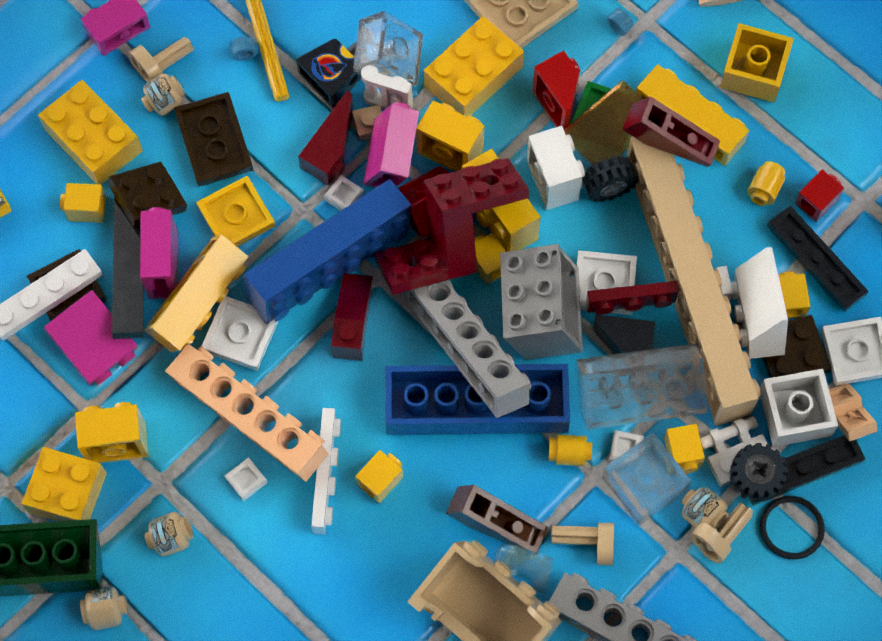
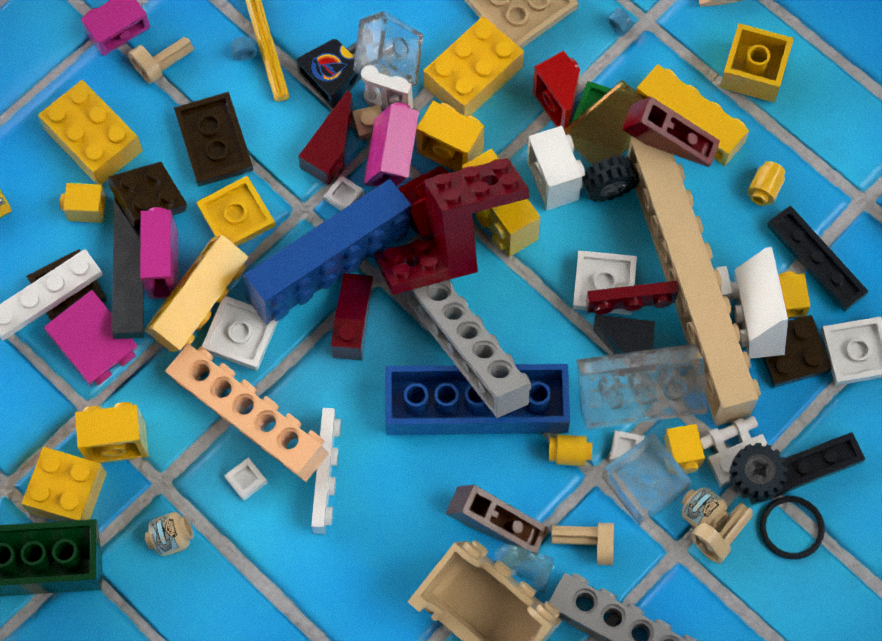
tan head [80,586,128,631] -> none
head [141,73,186,116] -> none
yellow brick [355,450,403,504] -> none
yellow brick [475,232,506,286] -> none
light grey container [500,244,583,360] -> none
white brick [760,369,838,447] -> none
red brick [795,169,844,222] -> none
light nougat slope [829,384,878,441] -> none

